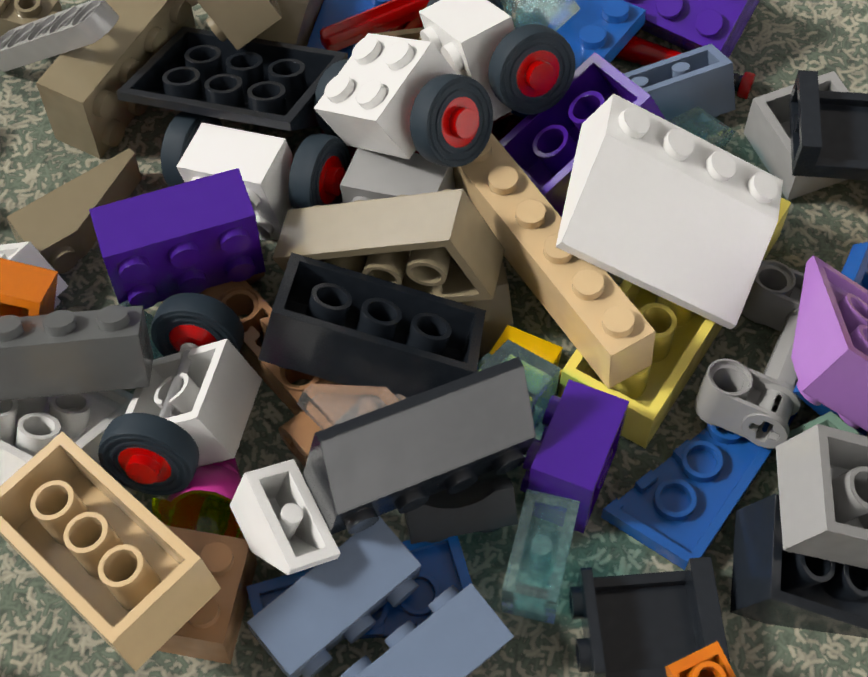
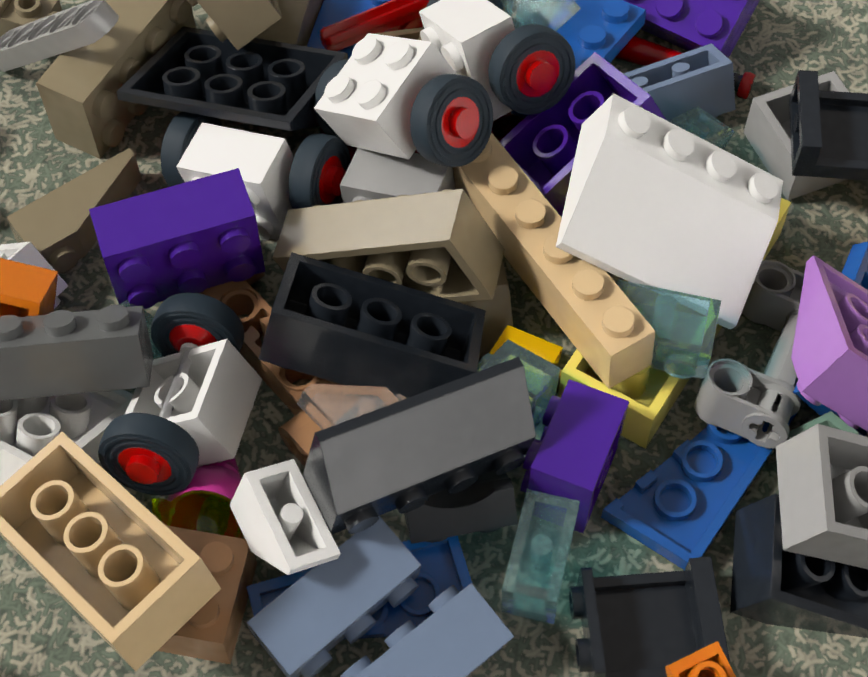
none -> clear light blue slope [617,280,721,379]

